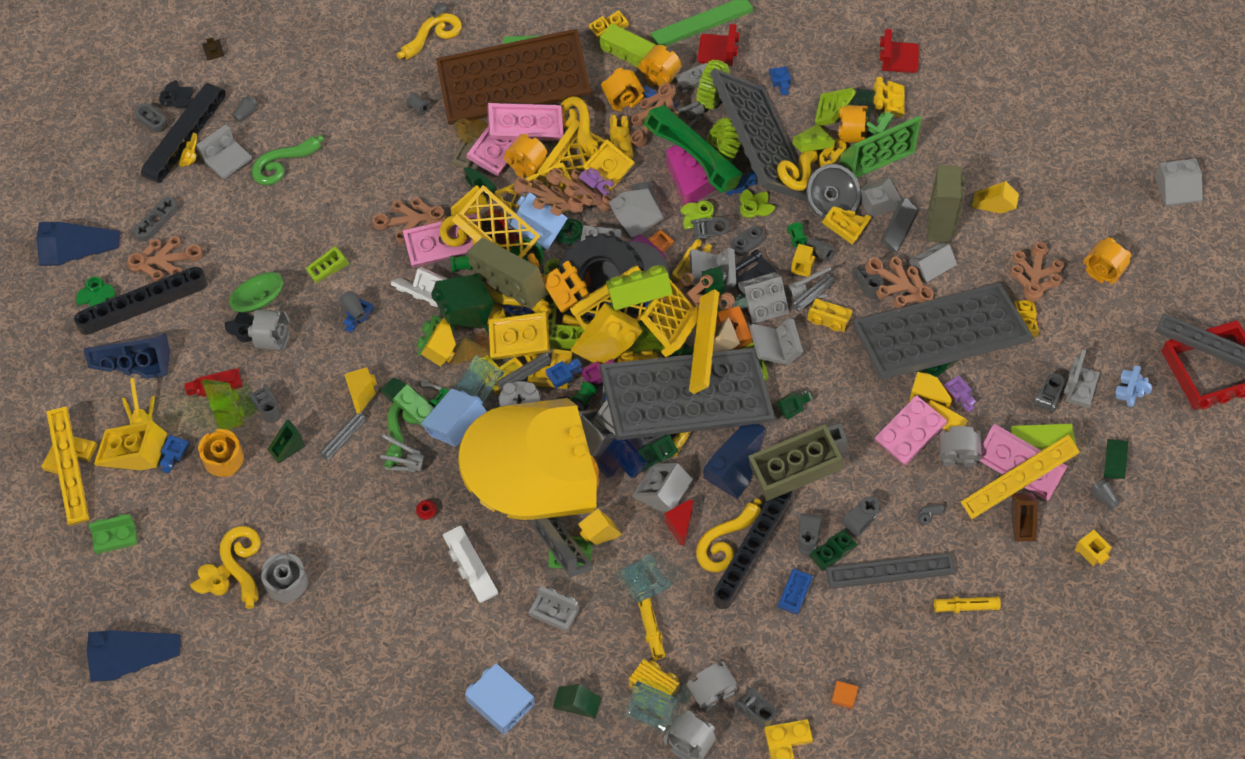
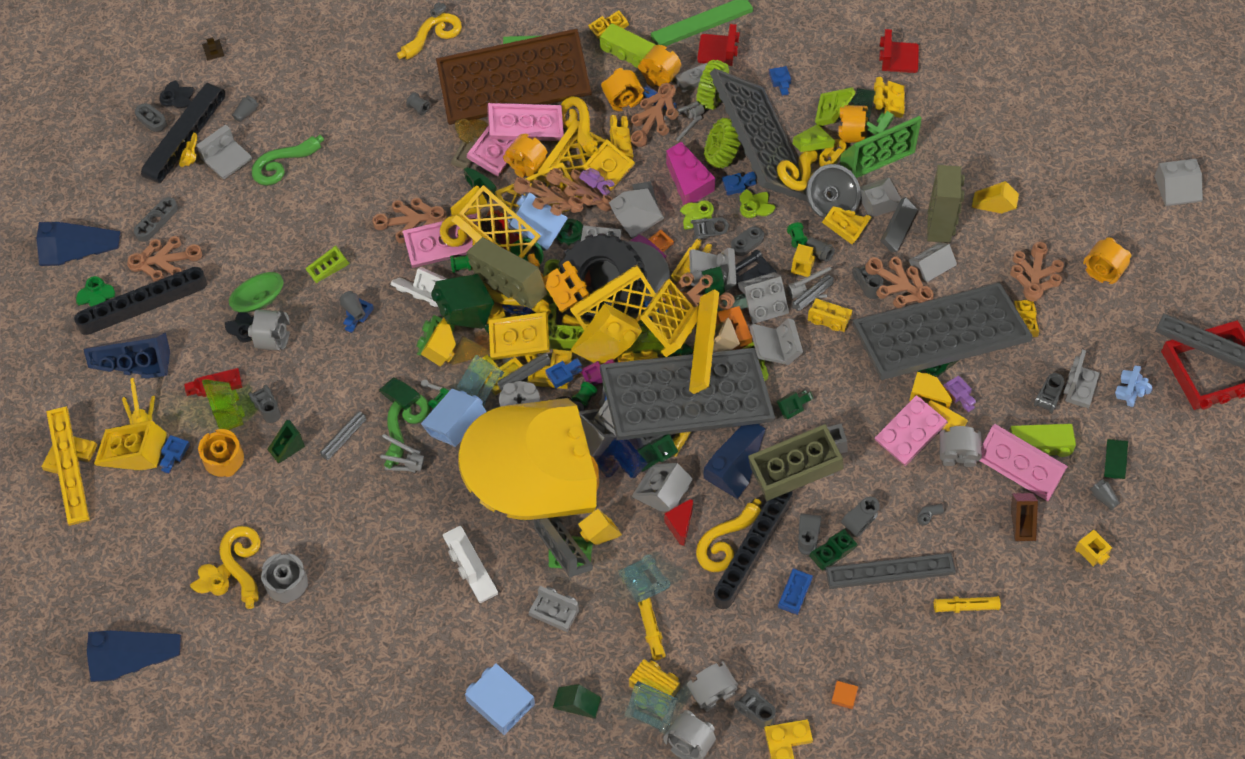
bright green bracket [89,514,138,554] -> none
yellow slope [344,367,377,414] -> none
bright green plate [393,384,434,427] -> none
red plate [416,500,437,520] -> none
lime brick [606,265,673,311] -> none
green arch [643,105,743,193] -> none
yellow tile [961,434,1080,520] -> none

